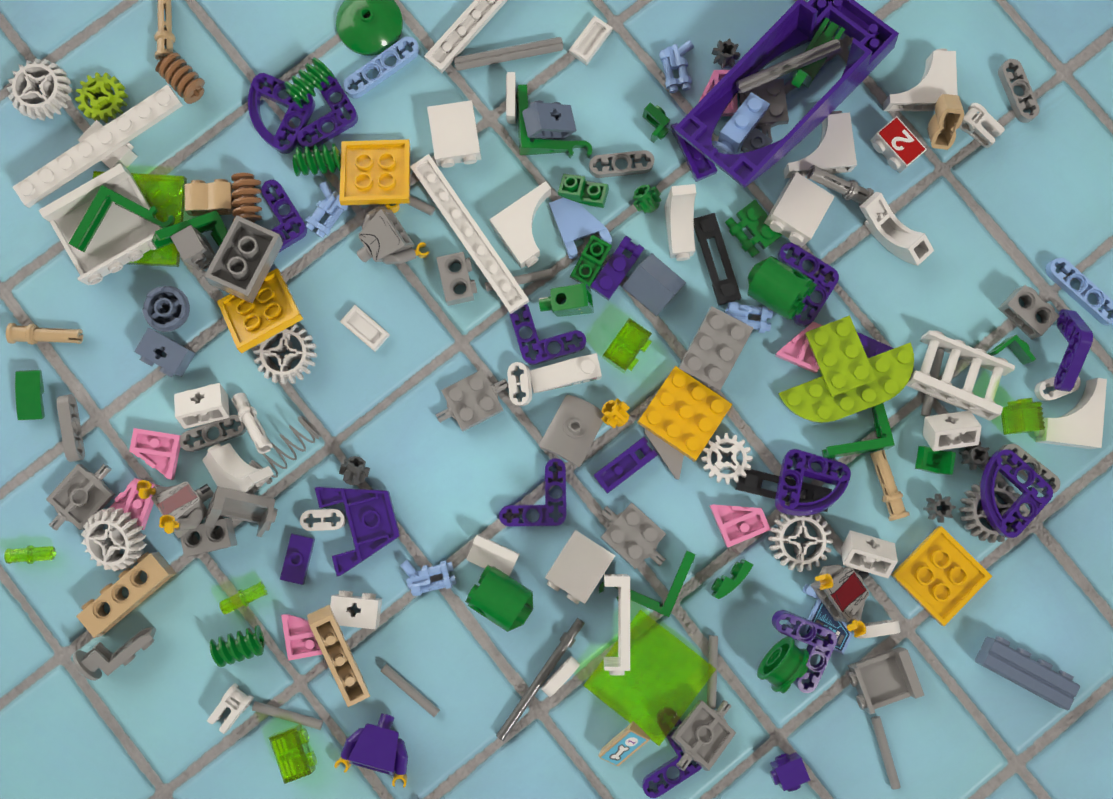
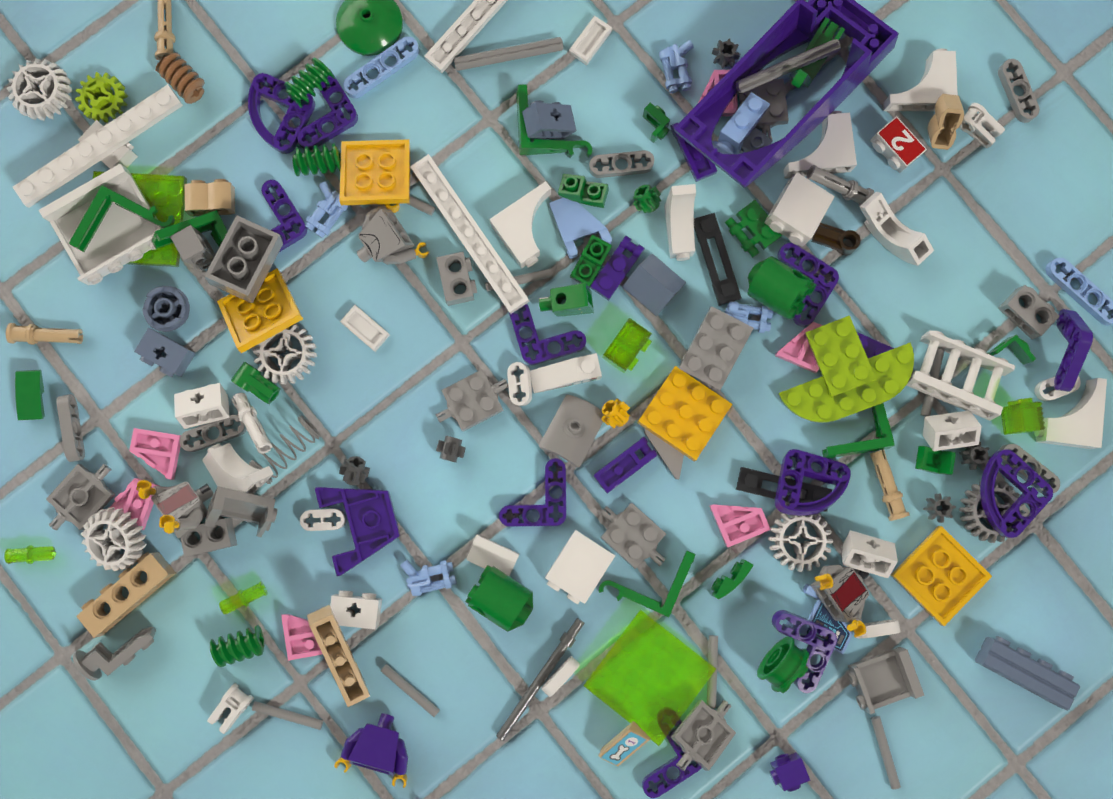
medium nougat piece [231,173,262,223] -> none
clear neon green brick [269,724,317,784] -> none
dark purple plate [280,534,315,585] -> none
white brick [427,100,481,168] -> none
white tile [506,72,516,124] -> none
white panel [603,574,630,675] -> none
white gear [701,433,753,485] -> none
none -> green piece [231,361,281,405]
none -> dark grey gear [436,436,466,463]
none -> dark brown piece [811,222,861,256]

